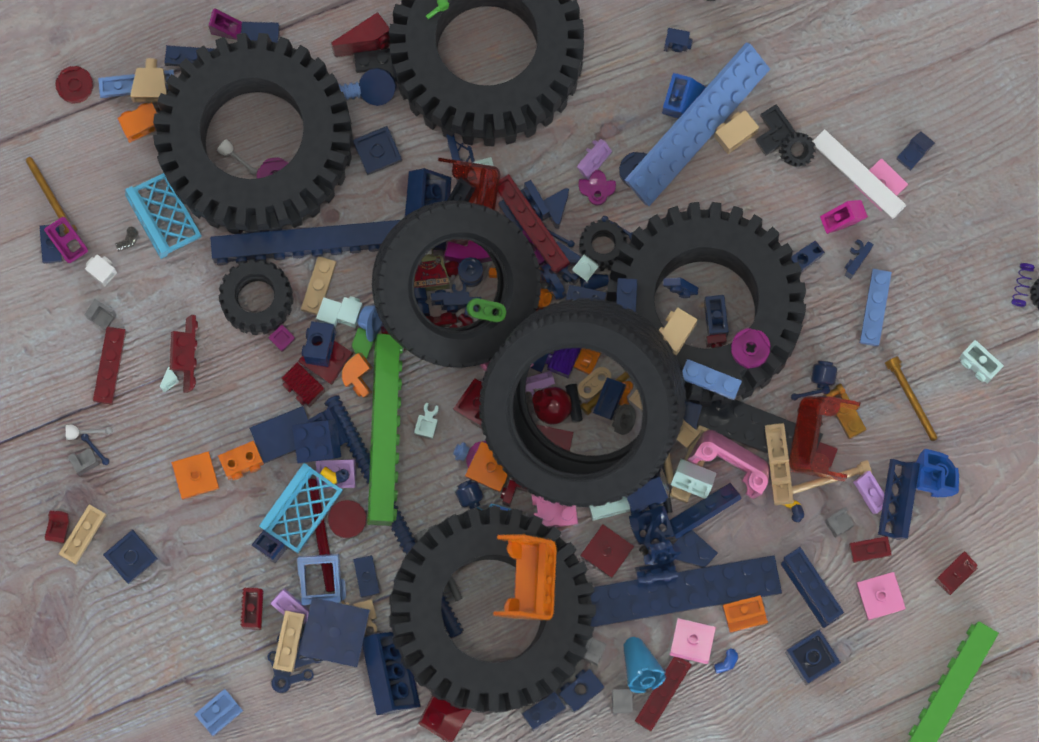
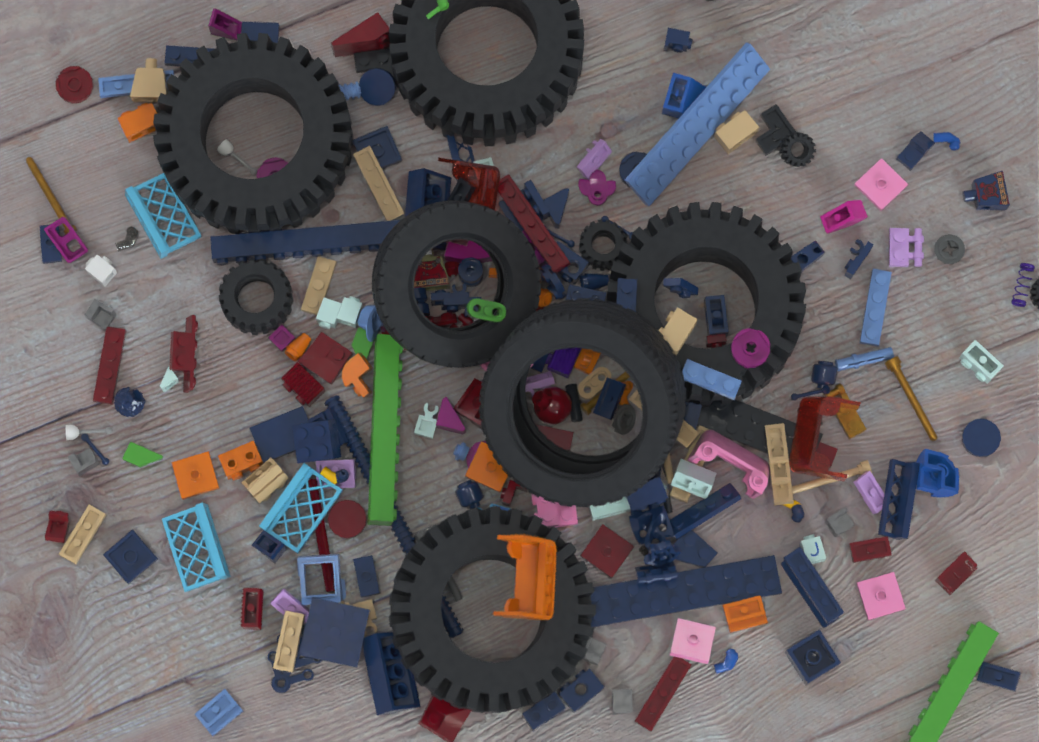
dark blue brick [302,321,337,367] -> none
light aqua plate [572,254,599,281] -> none
dark azure cone [623,637,666,693] -> none
white tile [812,129,906,219] -> none
none -> dark blue piece [114,387,145,417]
none -> bright green tile [122,442,163,468]
none -> medium azure fence [162,502,231,592]
none -> tan brick [241,458,289,504]
none -> orange cone [285,333,312,361]
none -> tan plate [353,146,404,221]
none -> magenta slope [436,397,466,435]
none -> light aqua brick [800,534,826,564]
none -> medium blue pin [835,347,894,372]
none -> lavender plate [889,228,924,267]
none -> blue arm [933,132,961,150]
none -> dark grey gear [934,234,965,265]
none -> torso [962,171,1010,210]
none -> dark blue tile [962,419,1001,457]
none -> dark blue plate [977,662,1021,692]

